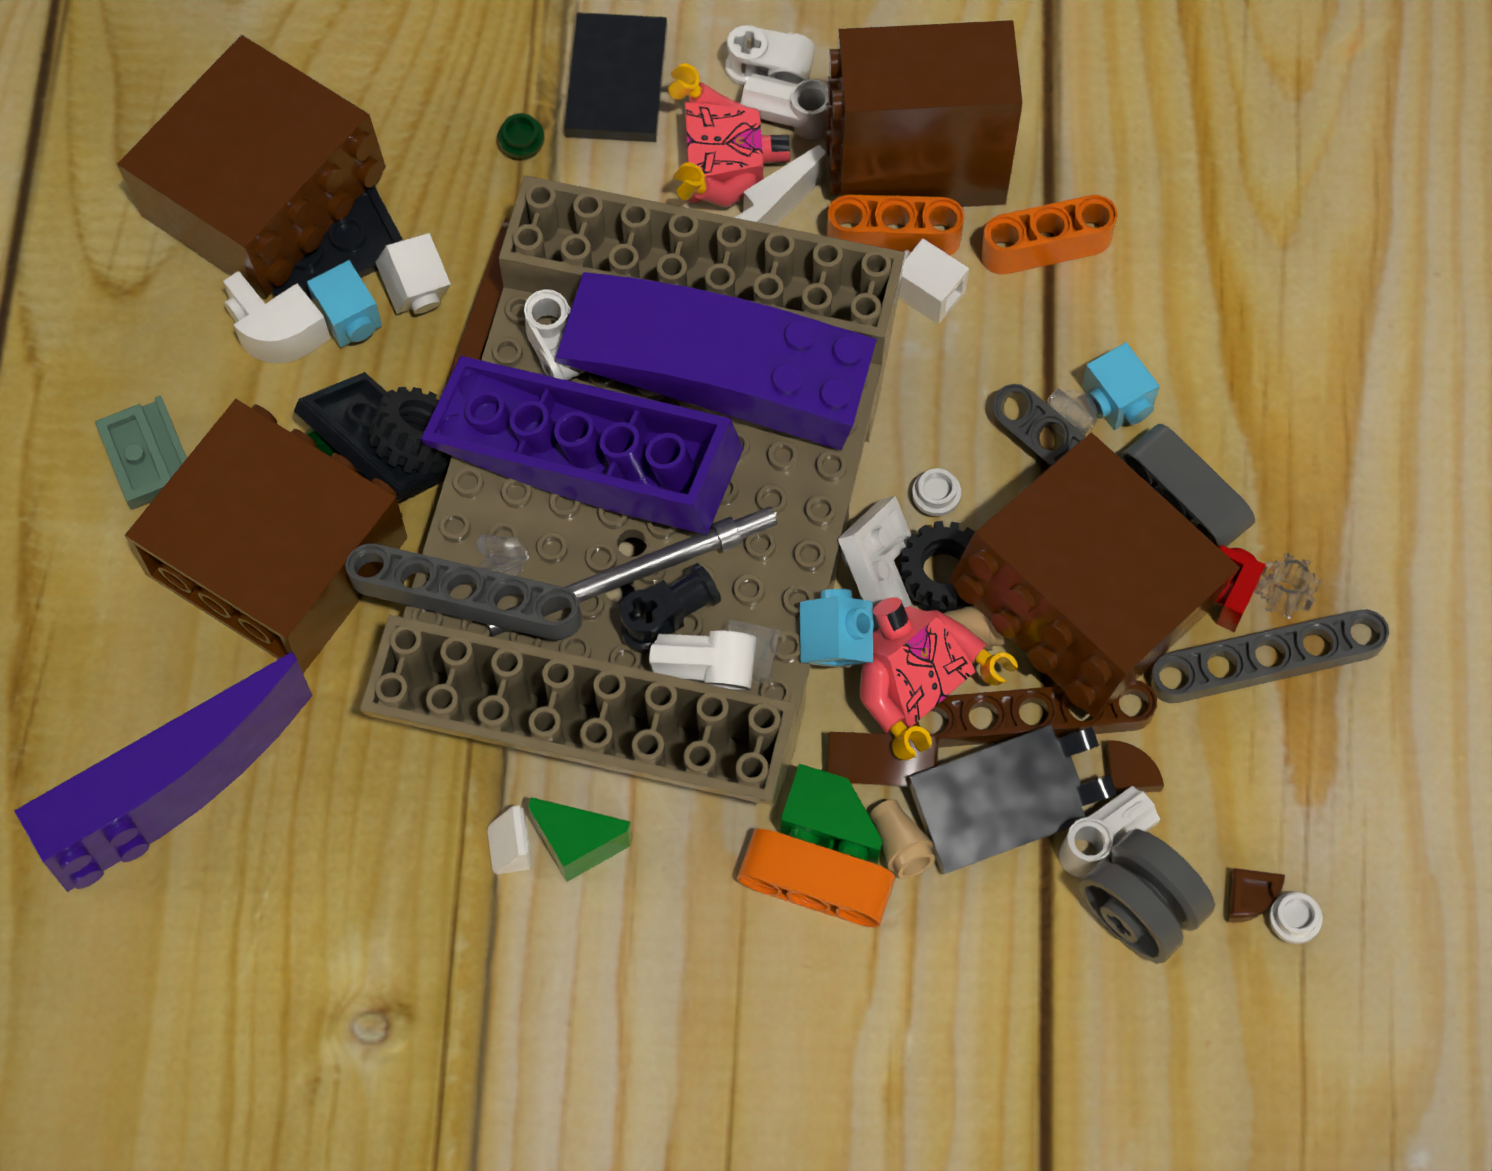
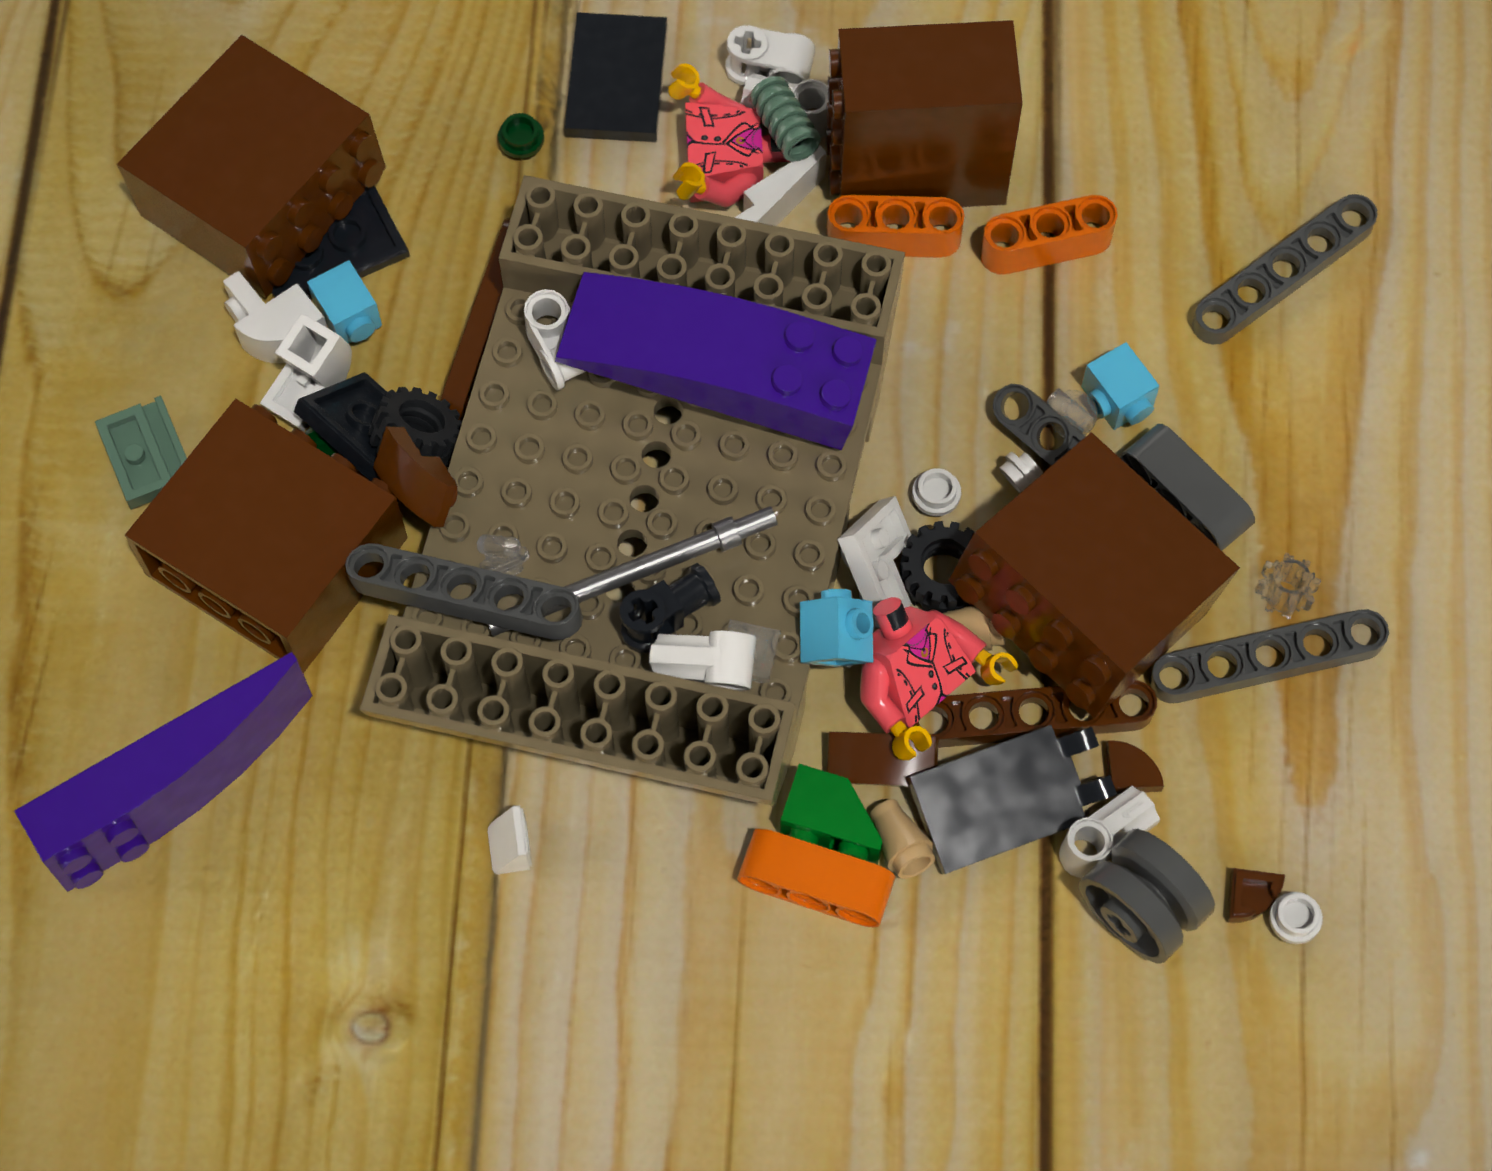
white brick [375,233,451,314] -> none
dark purple slope [421,356,744,535] -> none
green slope [528,797,633,882] -> none
white brick [898,239,969,325] -> none
red bracket [1215,545,1266,633] -> none
none -> white brick [260,312,352,432]
none -> reddish brown slope [373,426,457,527]
none -> sand green piece [750,76,821,162]
none -> white plate [999,451,1043,493]
none -> dark grey beam [1192,194,1378,345]

